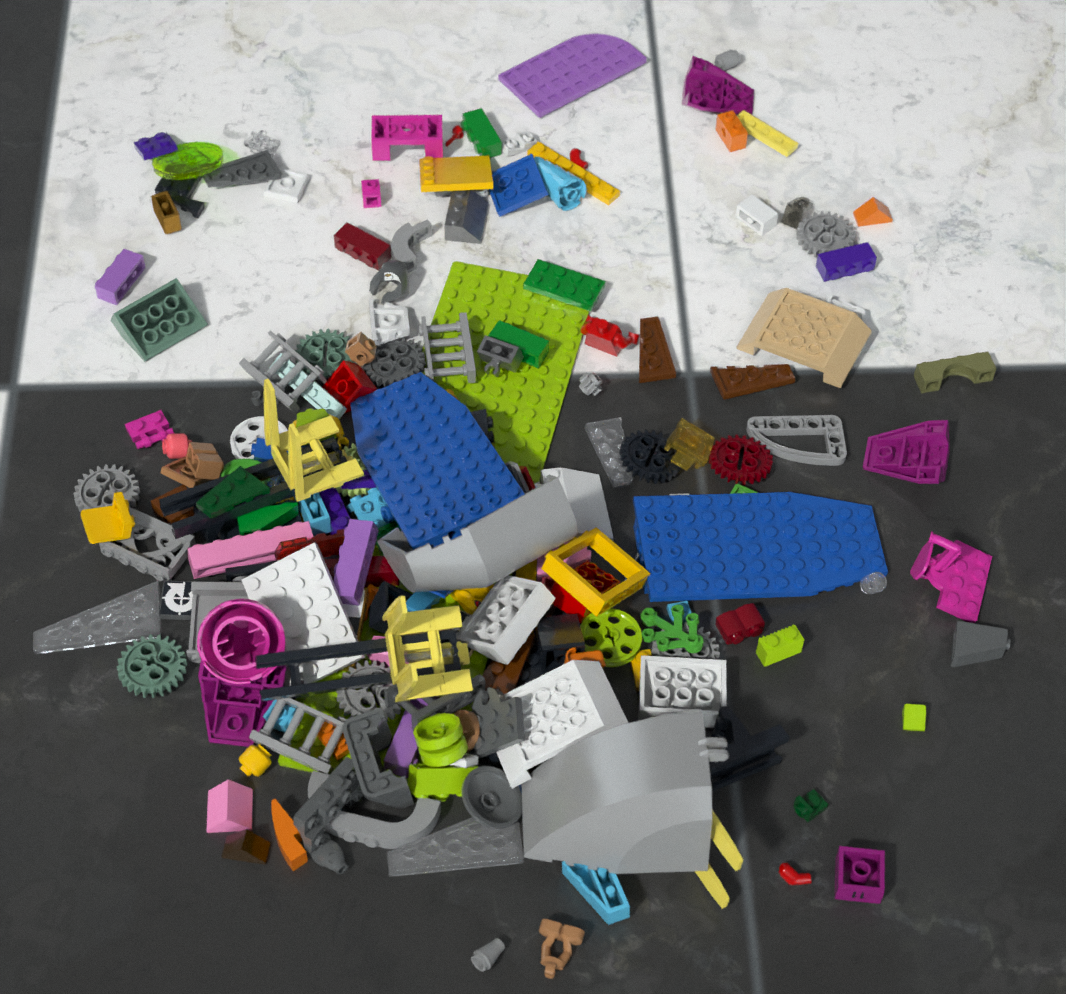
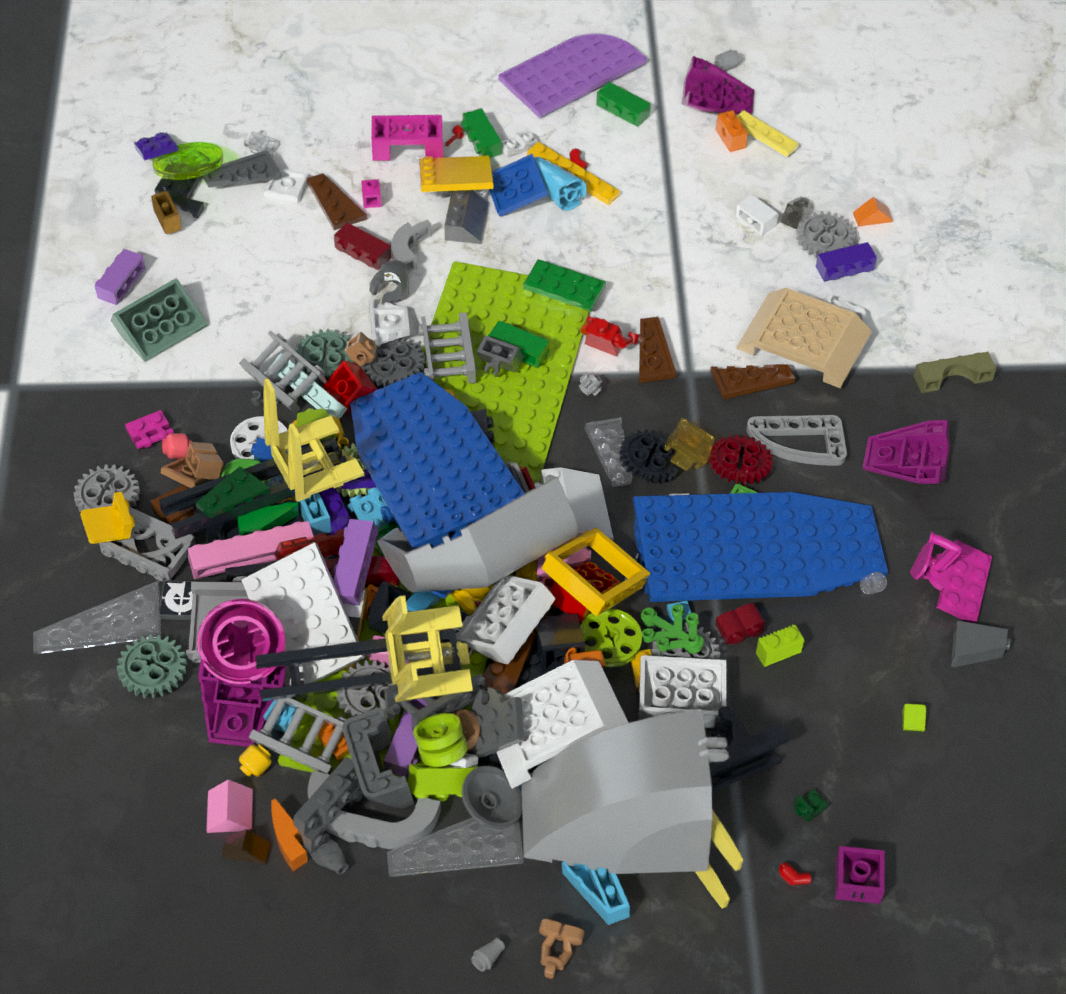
none -> reddish brown wing [307,173,367,230]
none -> green brick [596,82,651,127]

